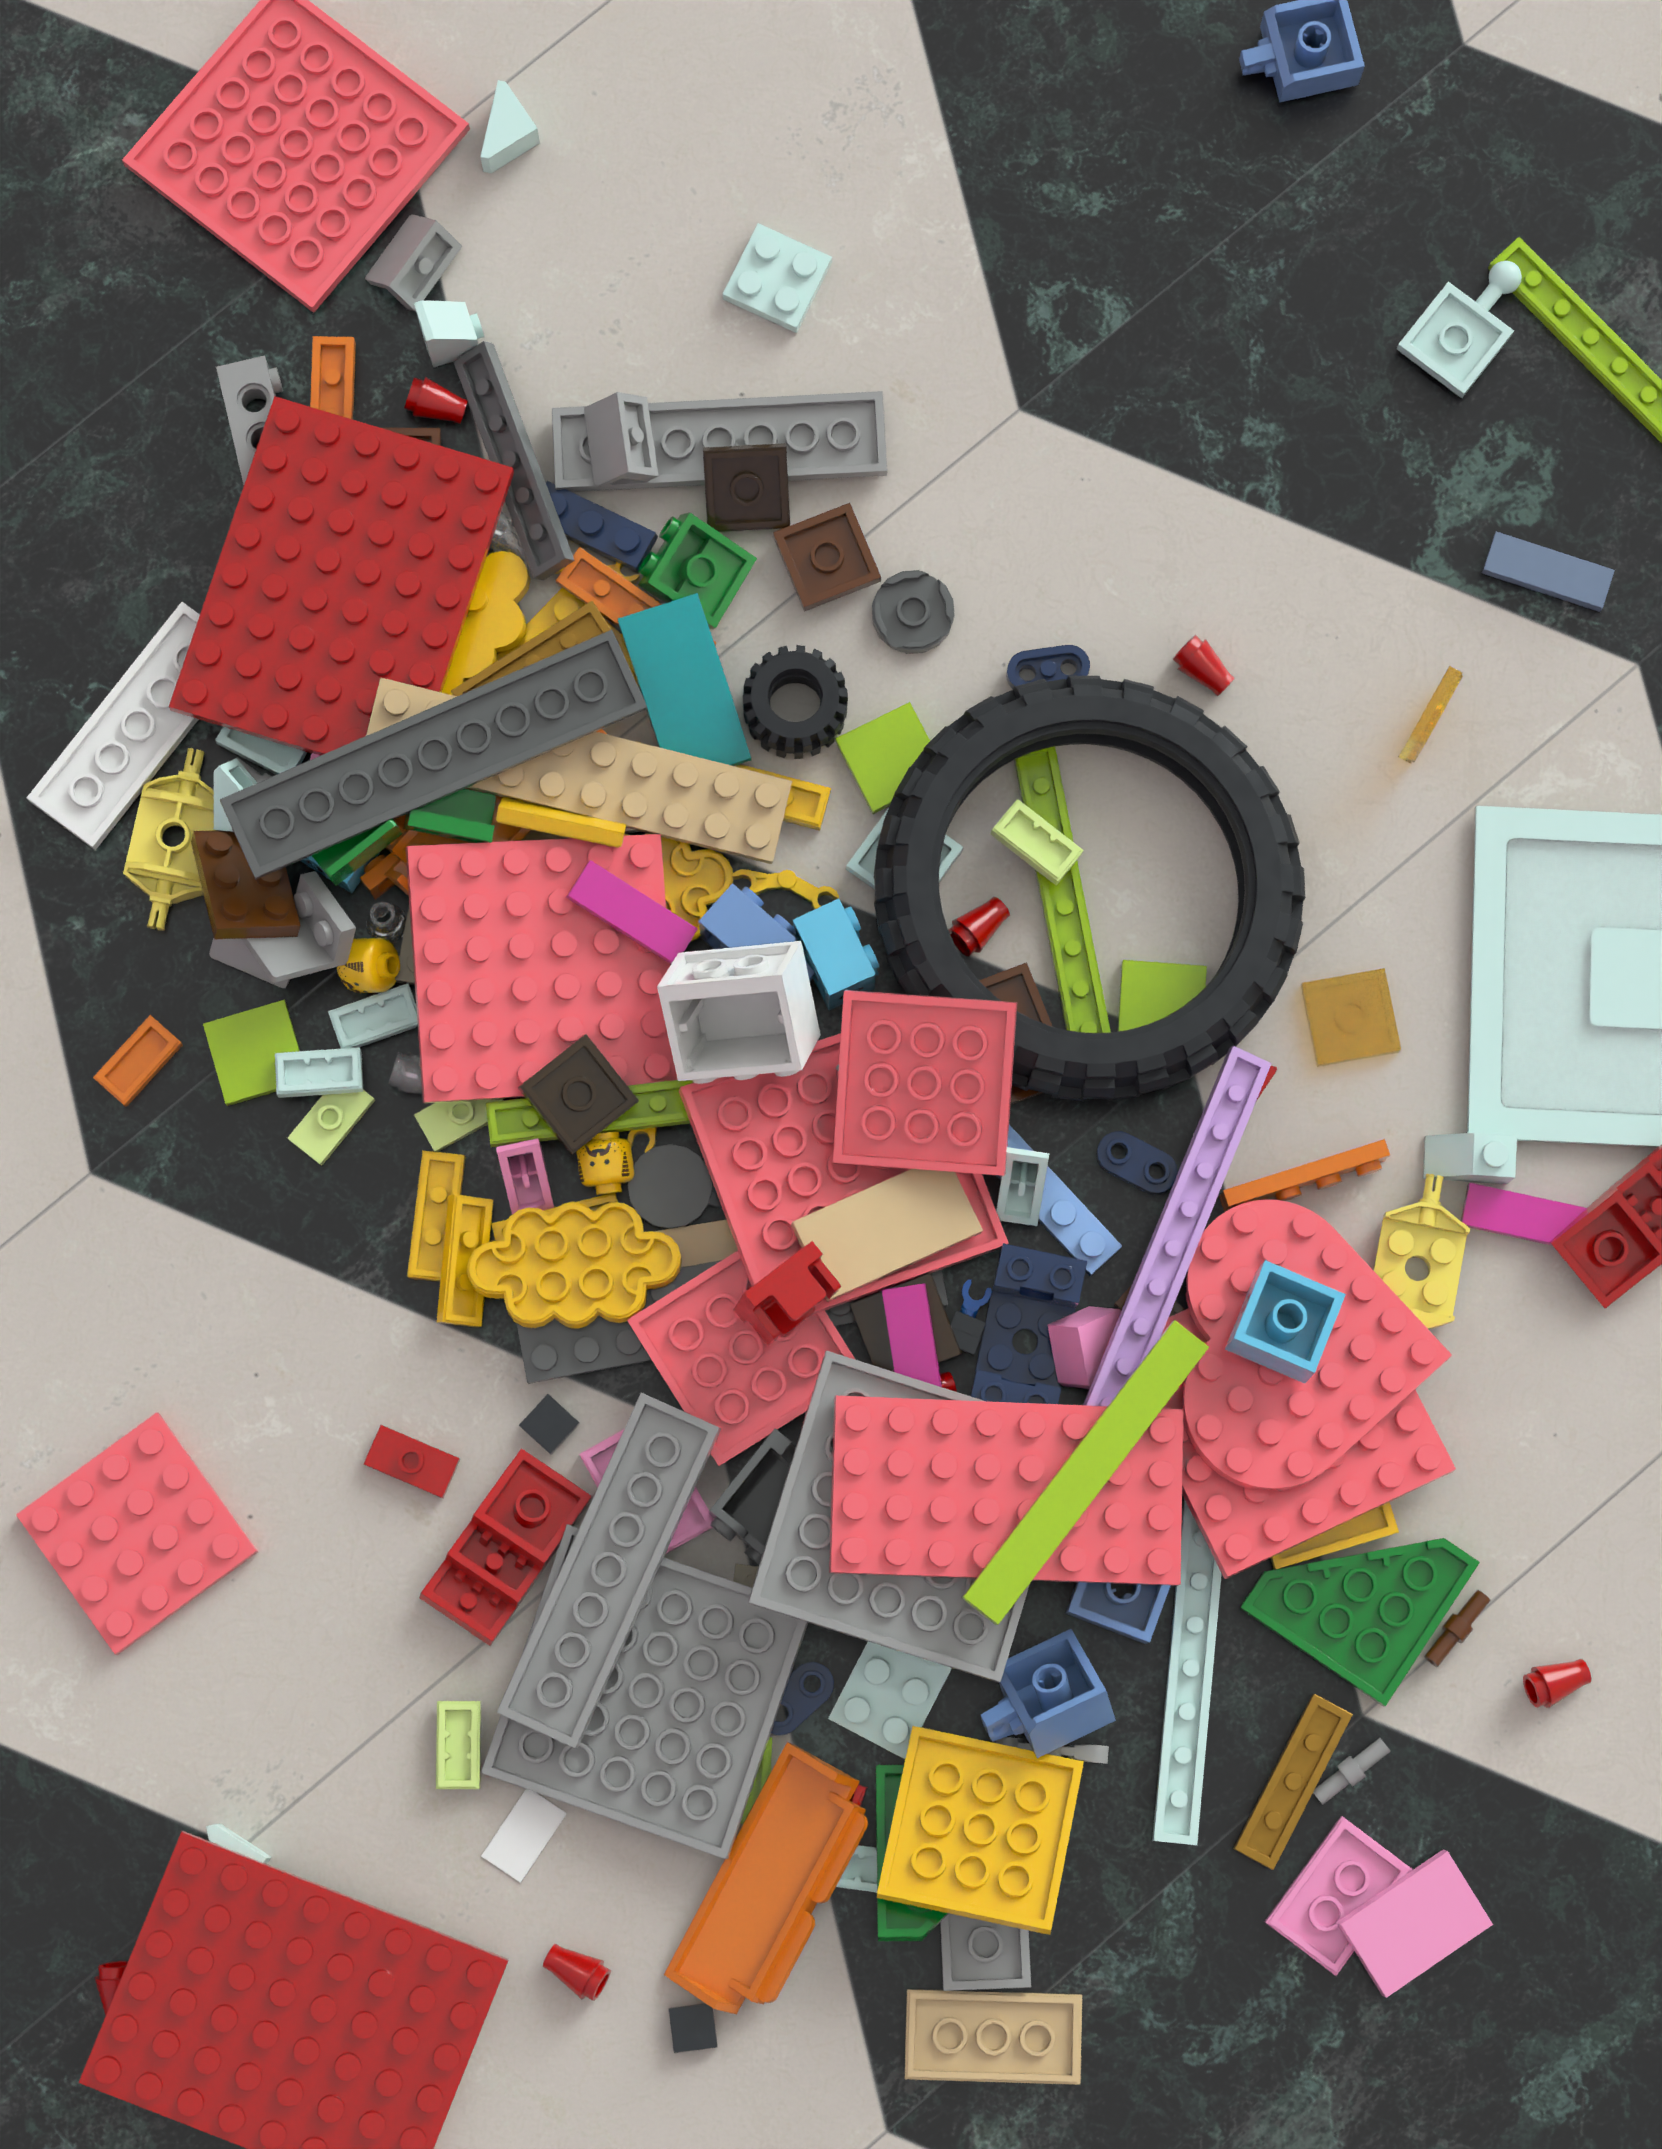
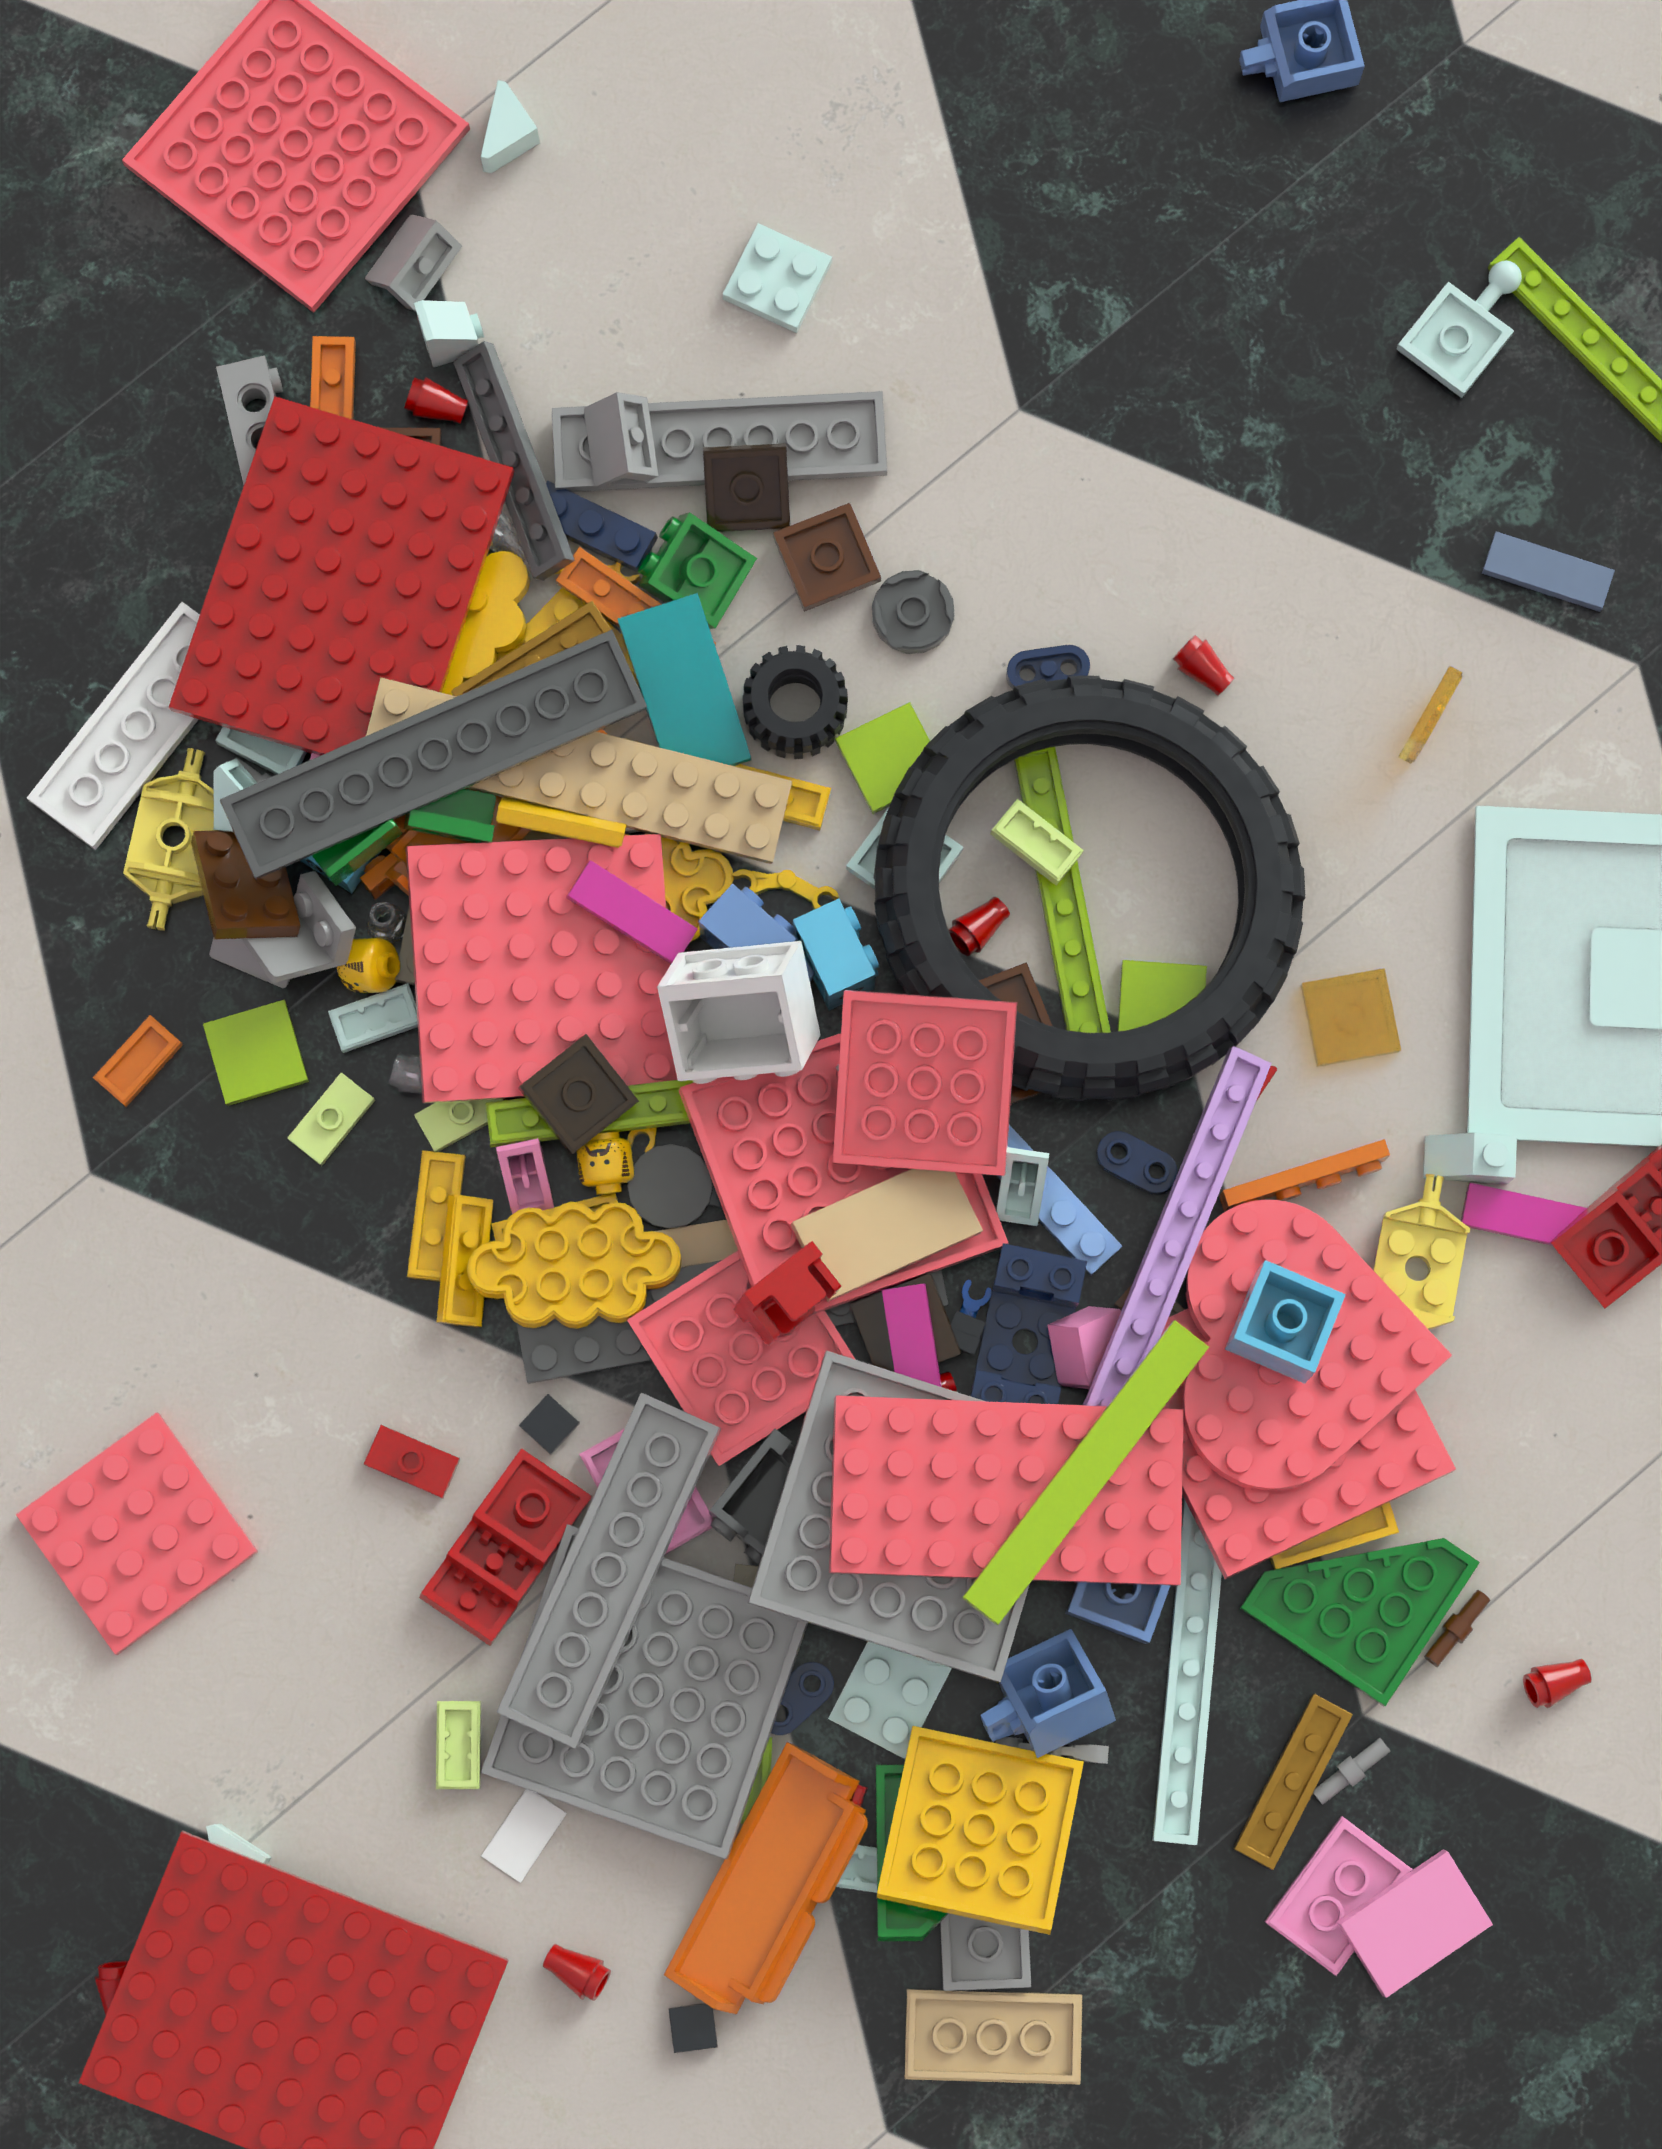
light aqua plate [275,1047,363,1098] -> none

